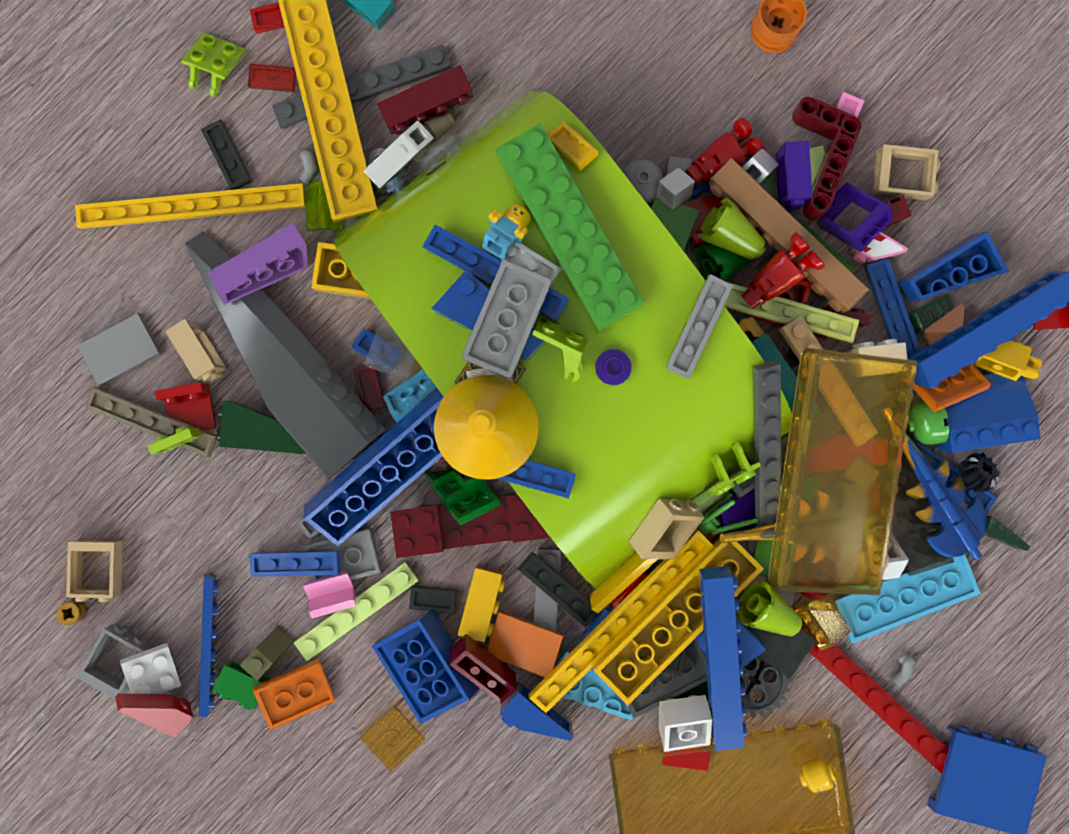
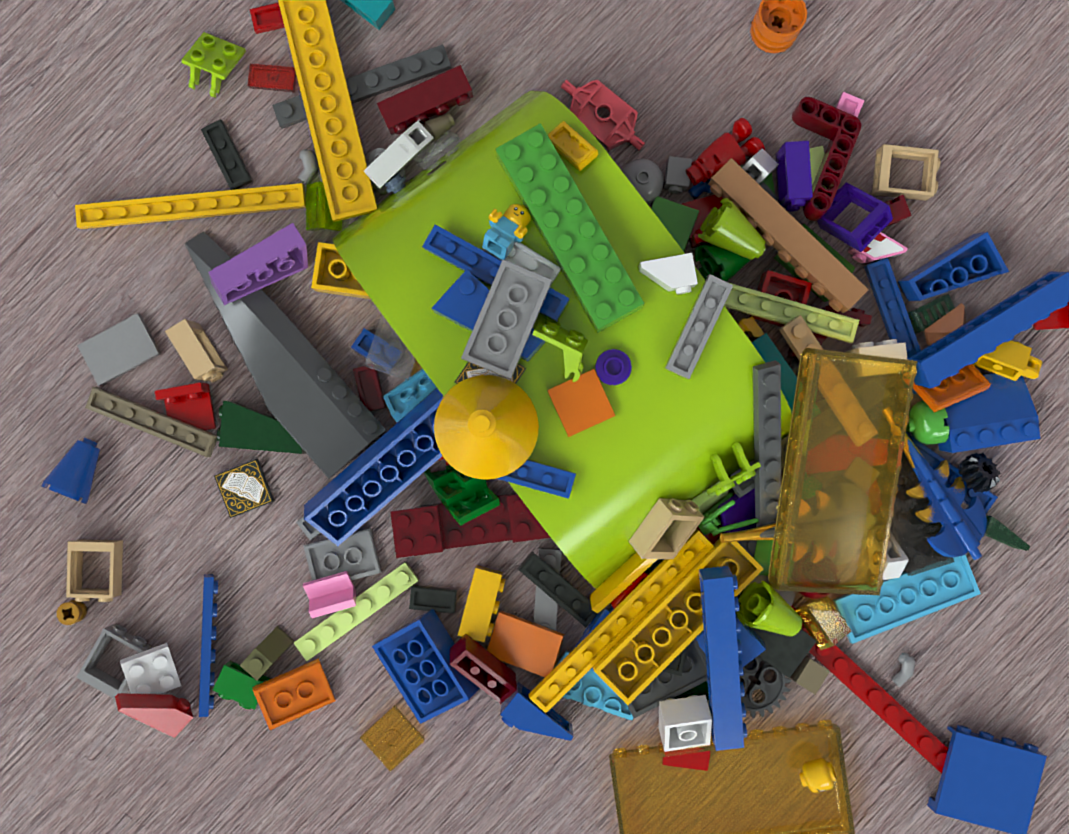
lime plate [147,425,202,455] -> none
blue plate [249,550,341,577] -> none
white panel [657,168,695,210] -> none
red piece [741,232,825,309] -> none
none -> blue cone [41,438,100,504]
none -> tile [214,459,274,518]
none -> orange tile [547,369,615,437]
none -> coral plate [561,80,645,151]
none -> white slope [638,253,698,295]
none -> dark tan panel [790,655,829,695]

